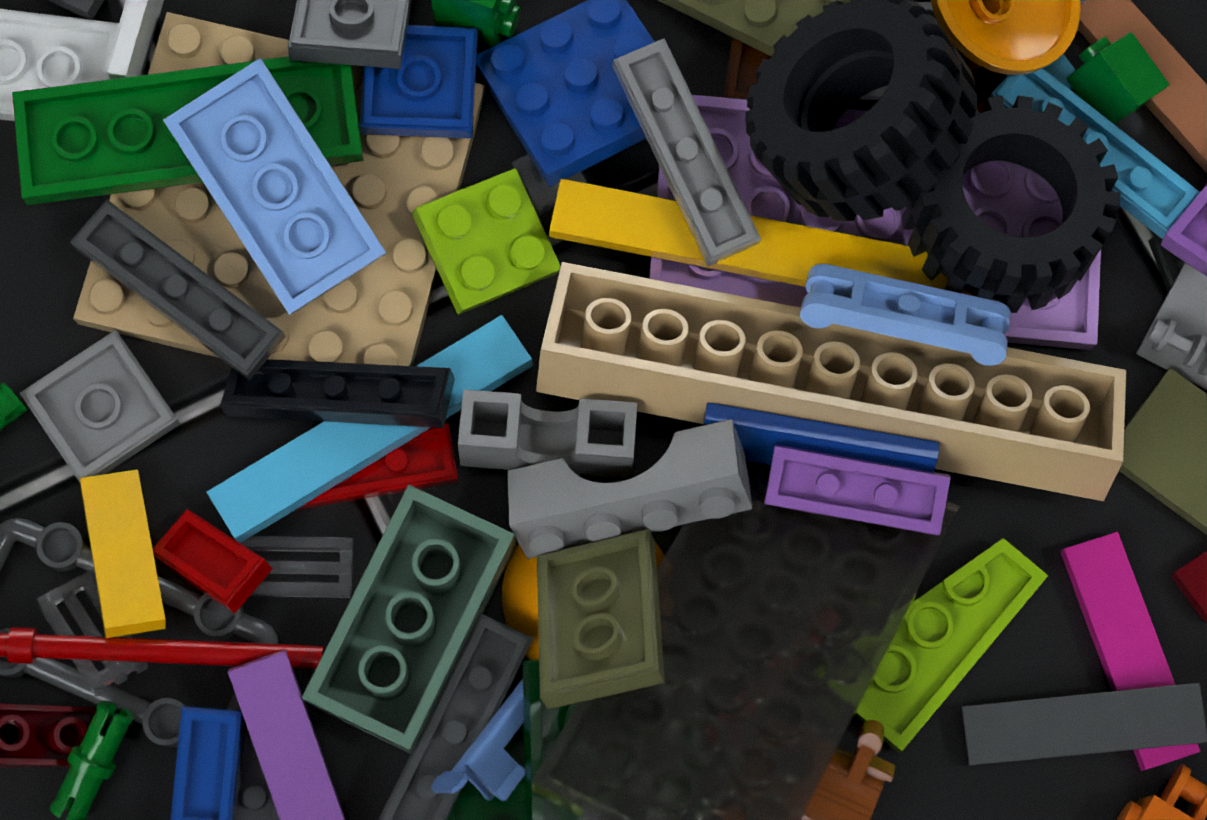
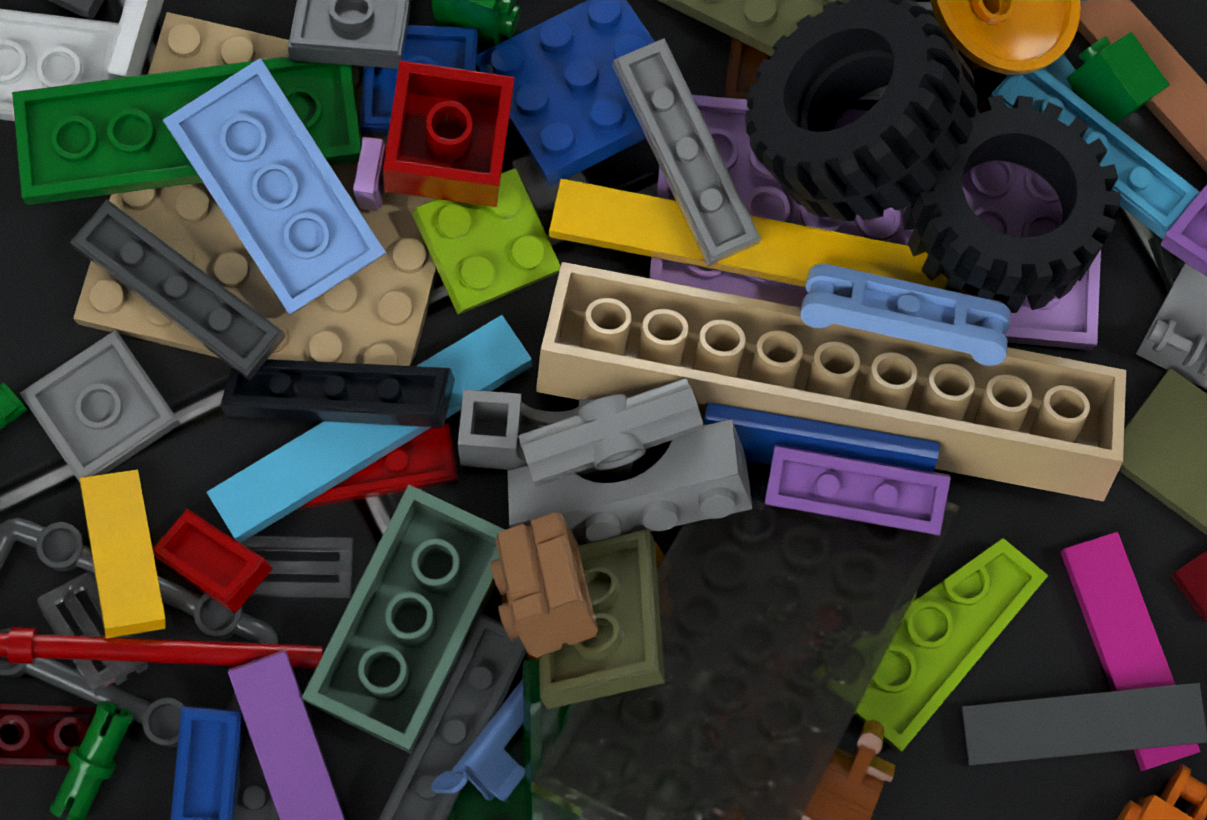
none -> lavender tile [353,137,386,211]
none -> red brick [383,60,515,207]
none -> medium nougat brick [490,512,598,658]
none -> light grey piece [518,378,704,487]

